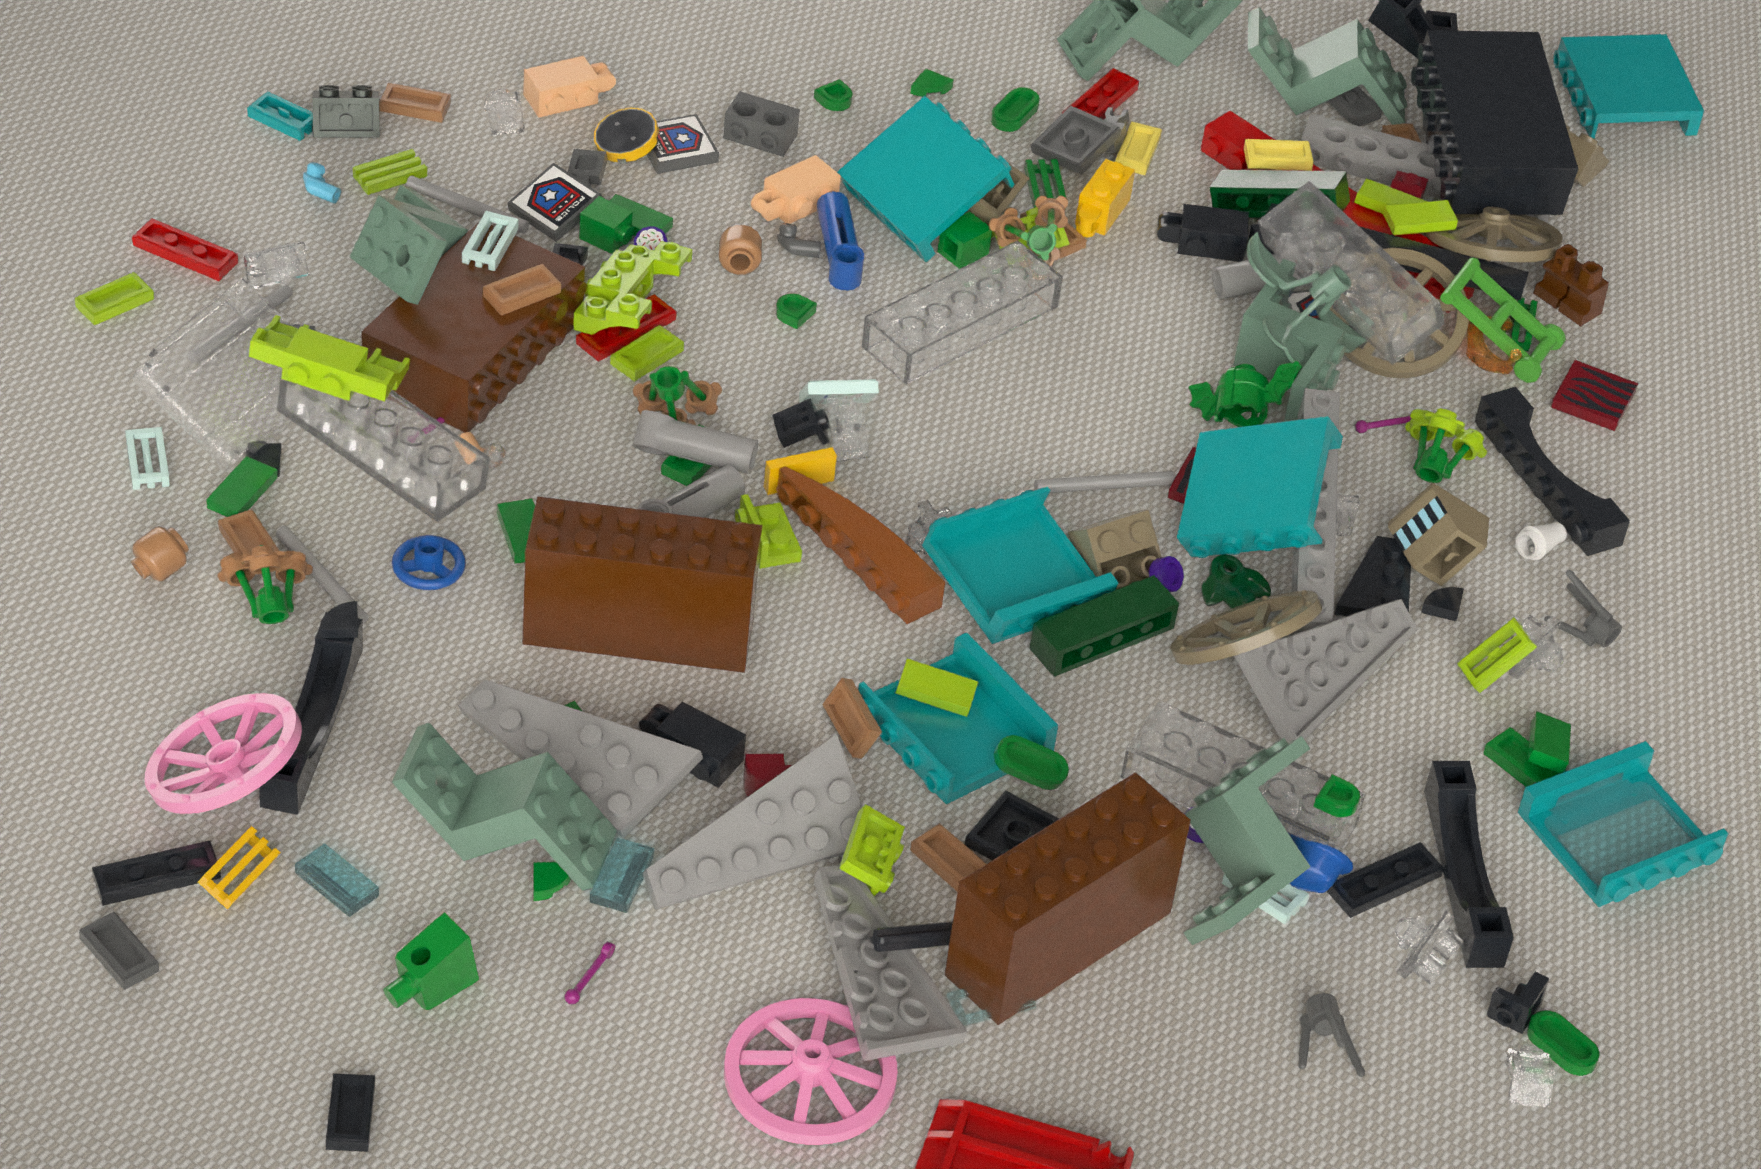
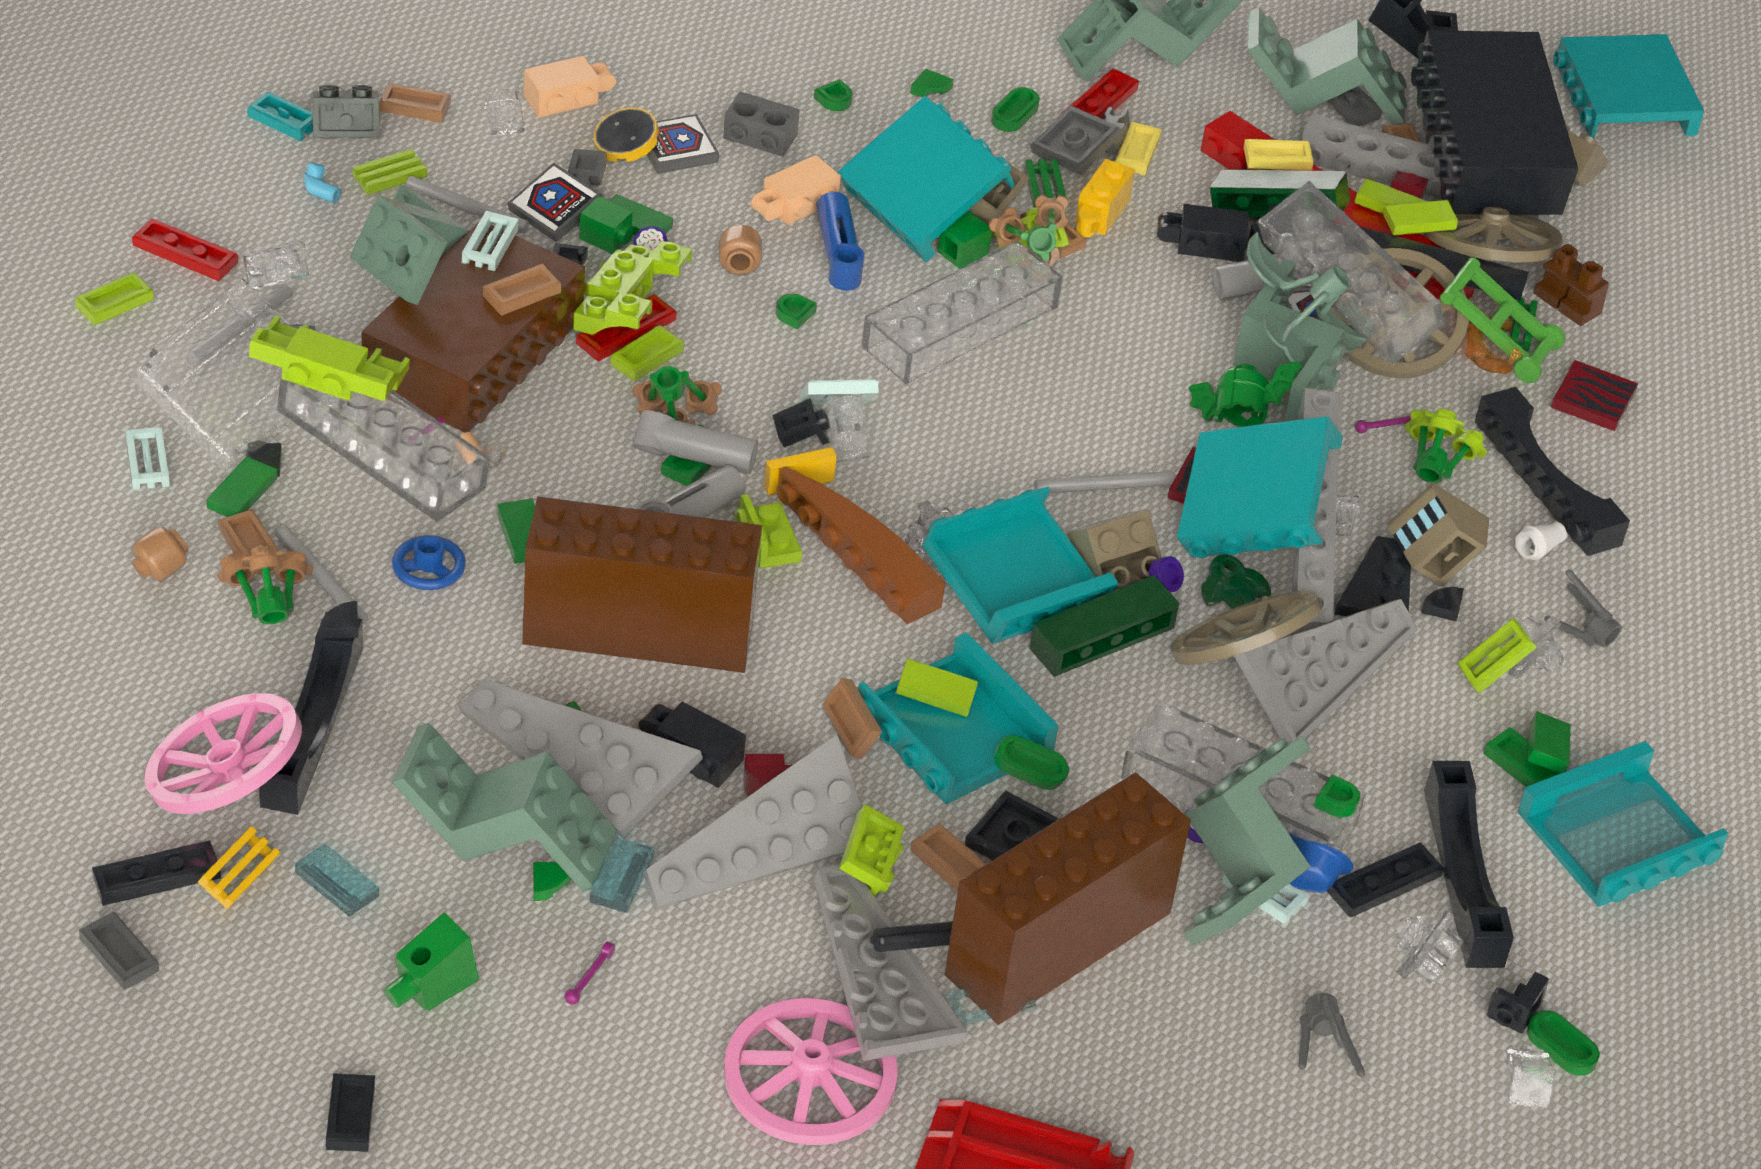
dark grey arm [777,223,821,258] -> none

